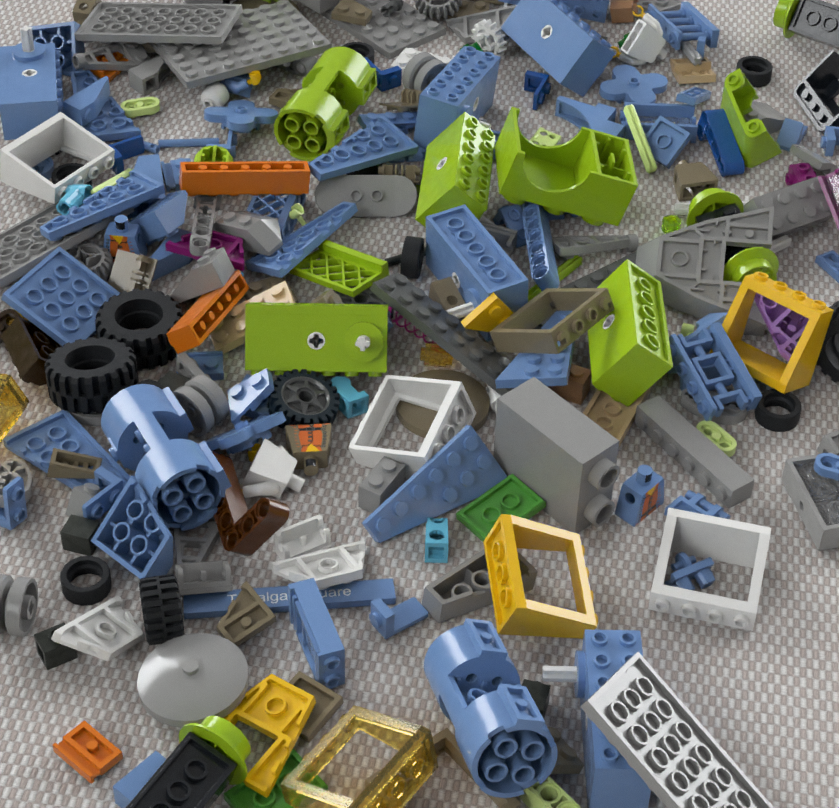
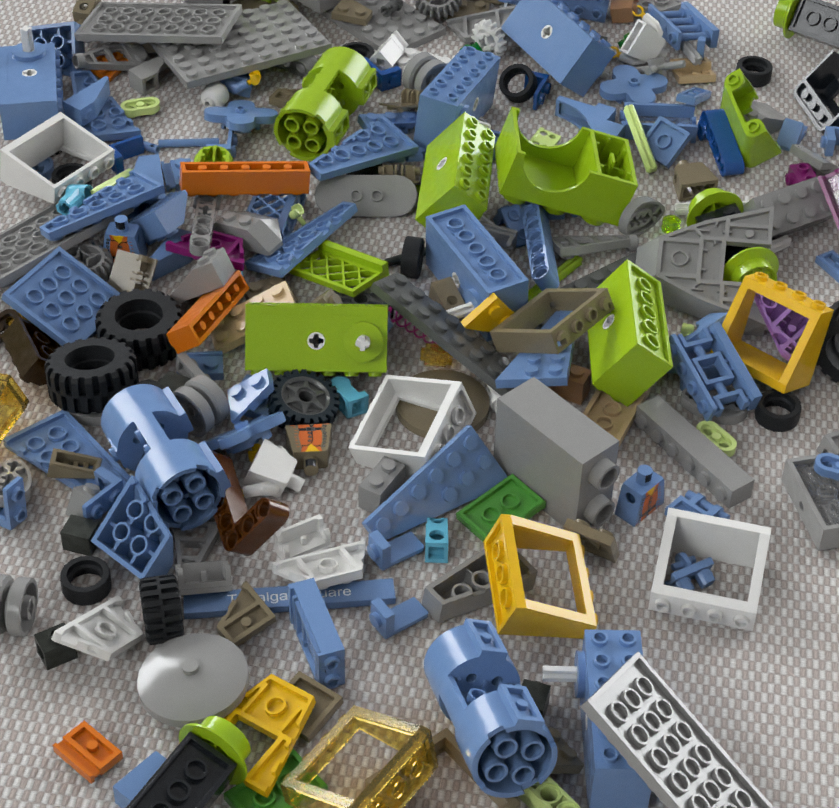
none -> medium blue bracket [367,530,424,571]
none -> white piece [369,30,409,71]
none -> black tyre [499,64,538,103]
none -> dark tan plate [563,518,620,563]
none -> light grey piece [619,196,665,236]
none -> light grey bar [635,57,686,77]

